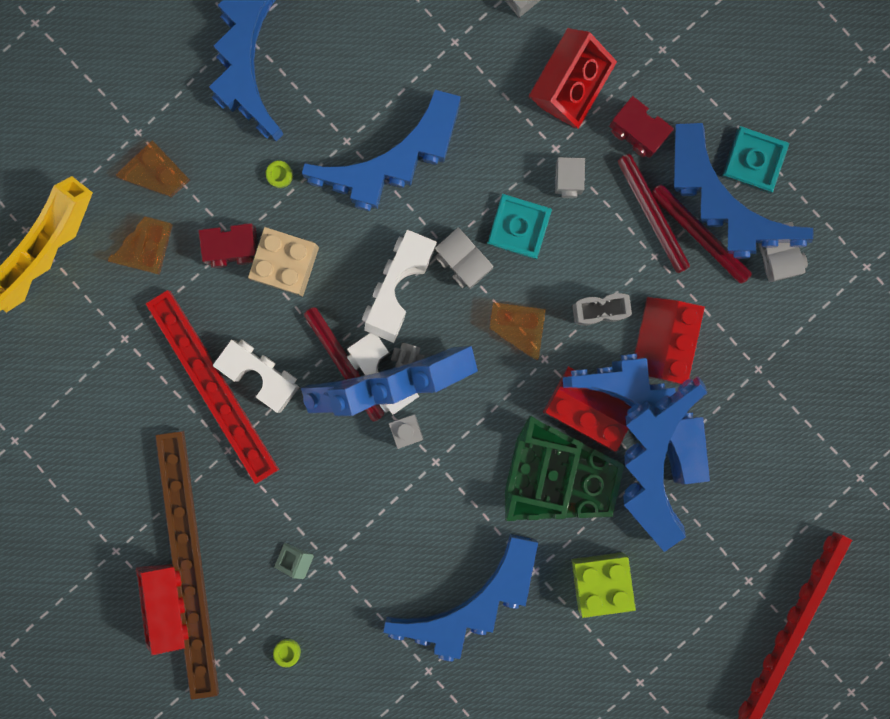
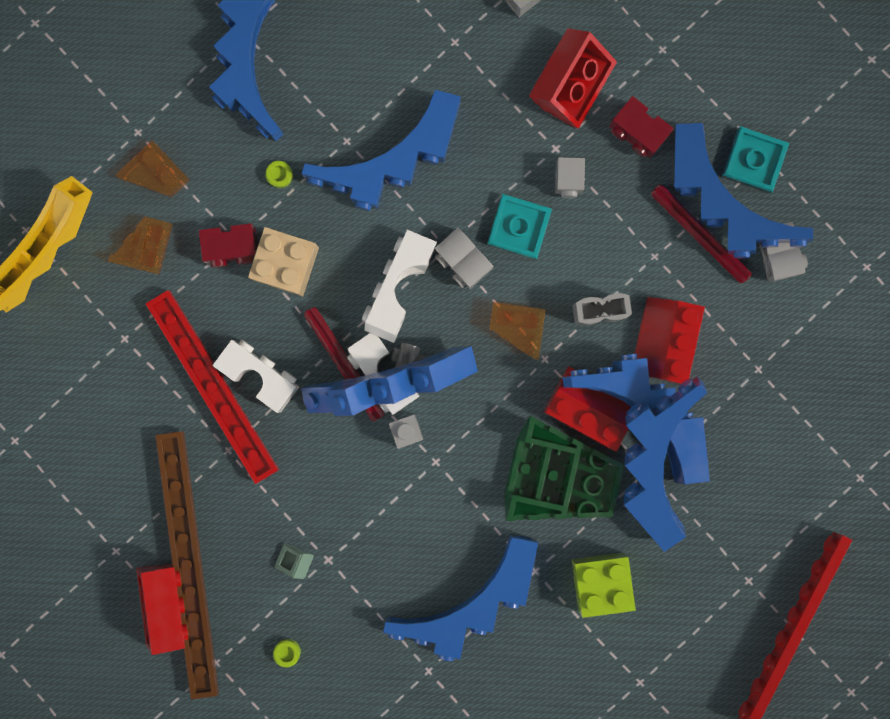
dark red axle [618,154,690,273] -> none

